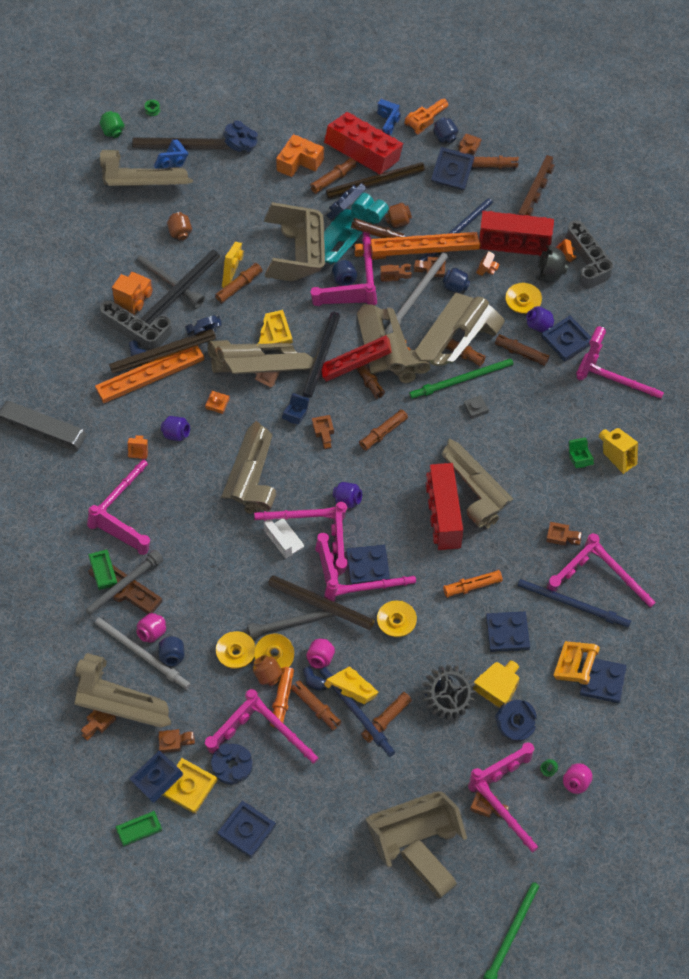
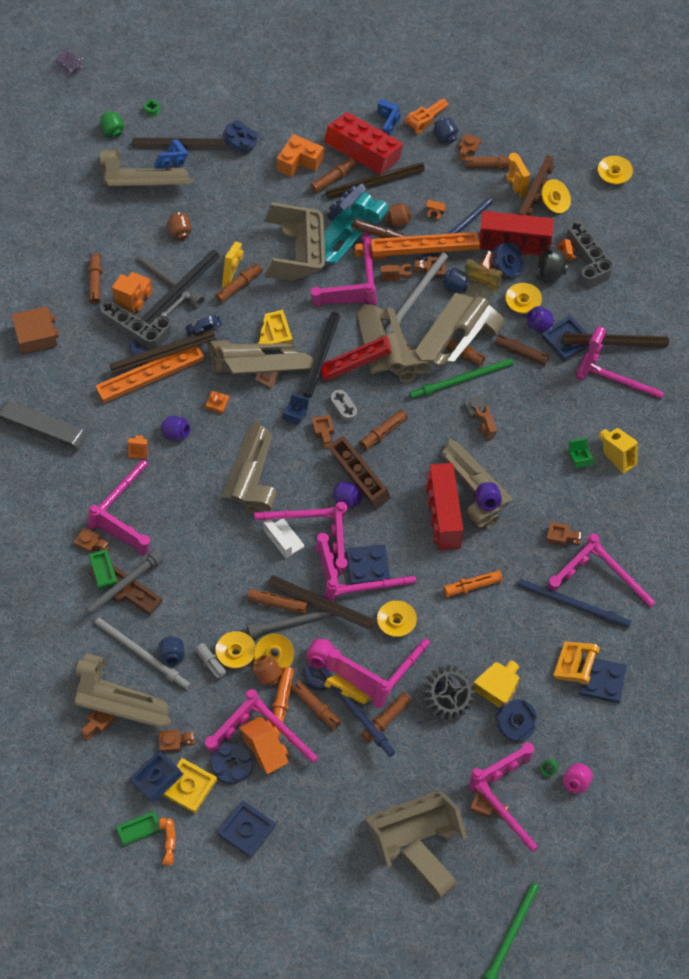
dark pink head [136,613,166,643] -> none
dark blue head [332,260,357,286] -> none
reddish brown pin [356,364,385,399] -> none
dark blue plate [431,147,475,191] -> none
dark blue plate [486,611,530,652] -> none
none -> dark orange brick [12,306,59,354]
none -> clear purple bracket [55,48,85,75]
none -> dark orange plate [73,527,110,553]
none -> dark orange pin [88,253,102,304]
none -> orange arm [159,818,176,865]
none -> light grey hinge [160,291,190,316]
none -> light grey axle [195,643,226,679]
none -> orange brick [239,716,289,774]
none -> dark orange pin [247,588,308,615]
none -> dark pink piece [326,639,430,708]
none -> reddish brown brick [328,436,391,509]
none -> light grey beam [331,390,357,422]
none -> orange tile [426,200,447,220]
none -> clear yellow plate [465,259,503,291]
none -> dark orange plate [474,405,497,440]
none -> dark purple head [475,482,502,511]
none -> dark blue plate [490,242,524,279]
none -> light orange plate [506,153,530,198]
none -> yellow dish [541,179,571,214]
none -> dark brown axle [562,333,669,347]
none -> yellow dish [598,156,633,184]

